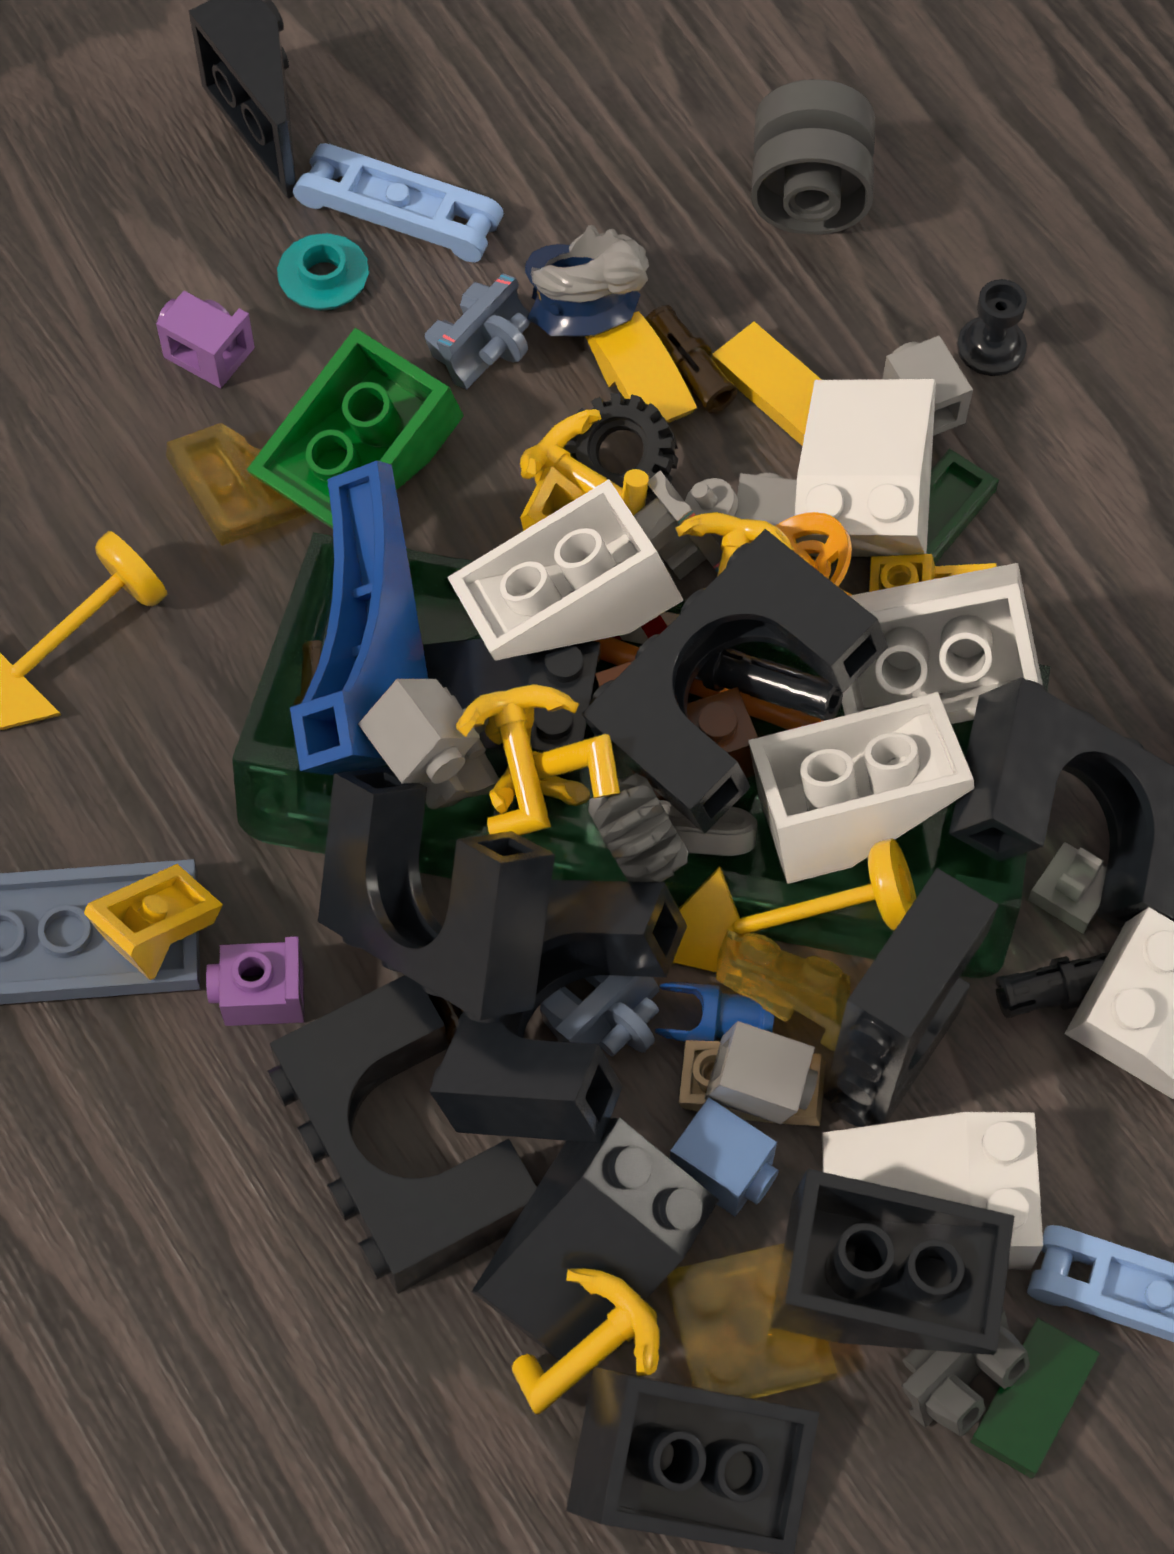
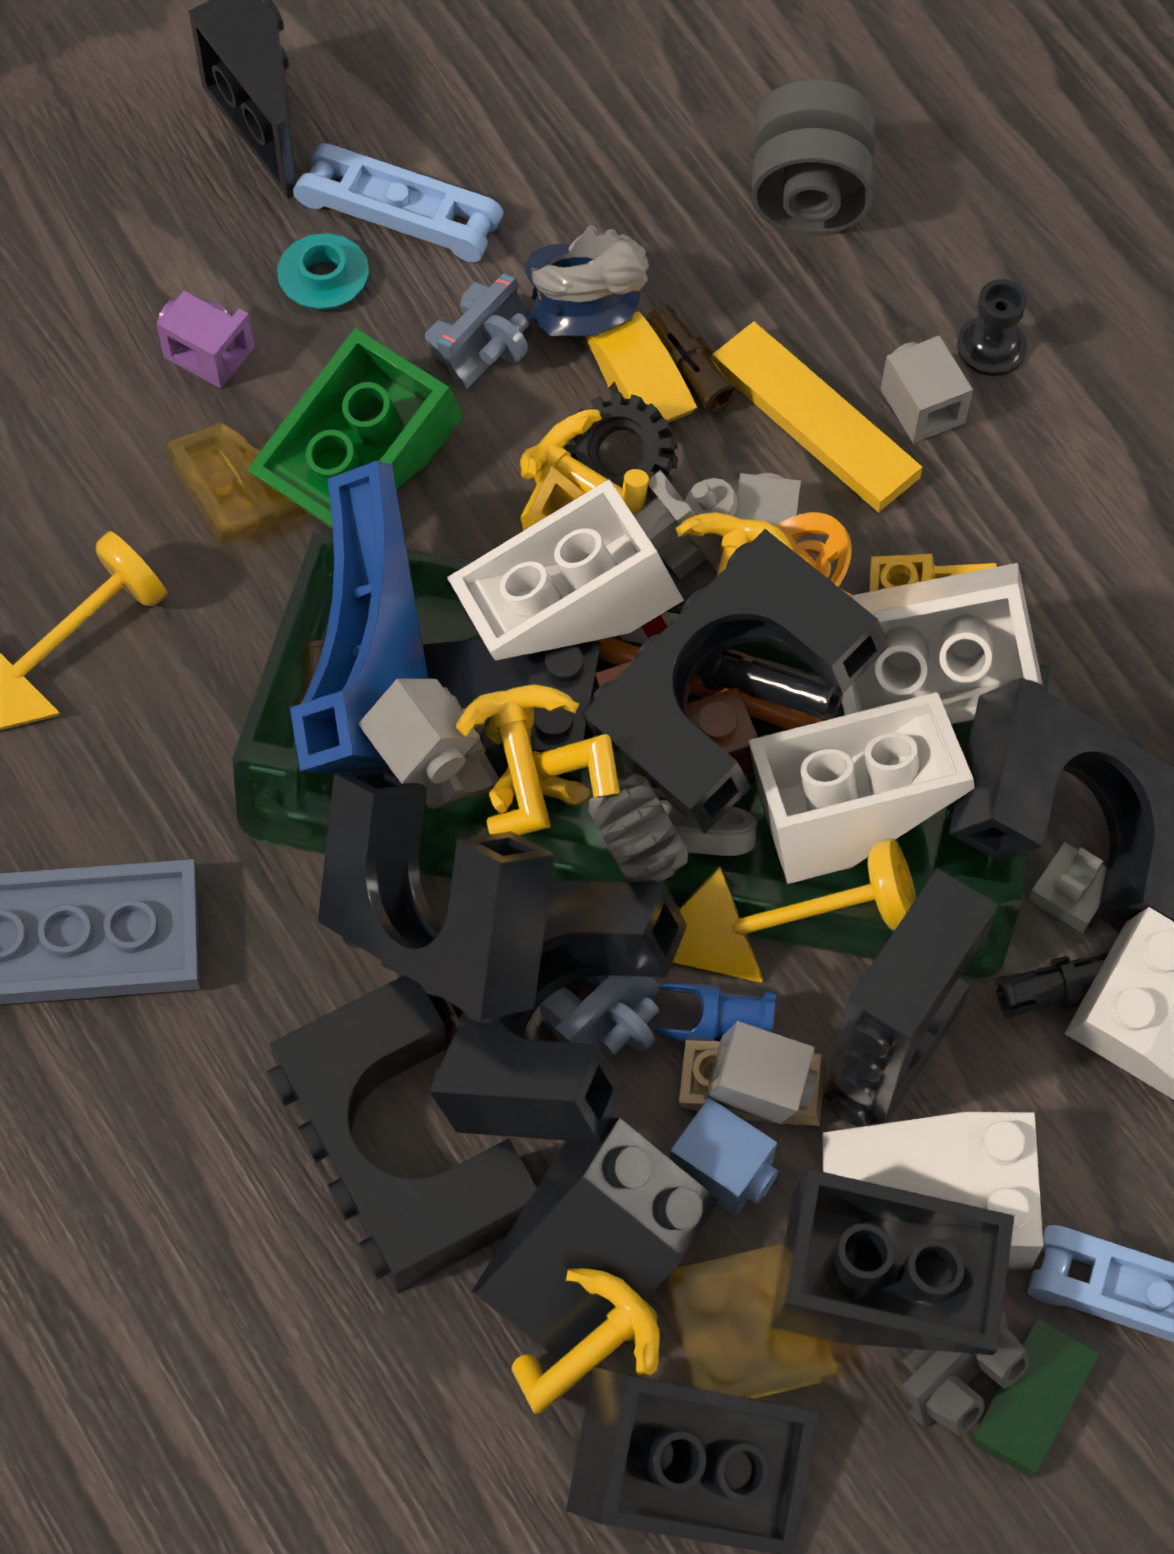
yellow slope [84,864,223,981] -> none
medium lavender brick [206,936,304,1026] -> none
clear yellow wing [715,930,850,1051] -> none
white slope [795,379,936,557] -> none
dark green tile [926,449,999,564] -> none

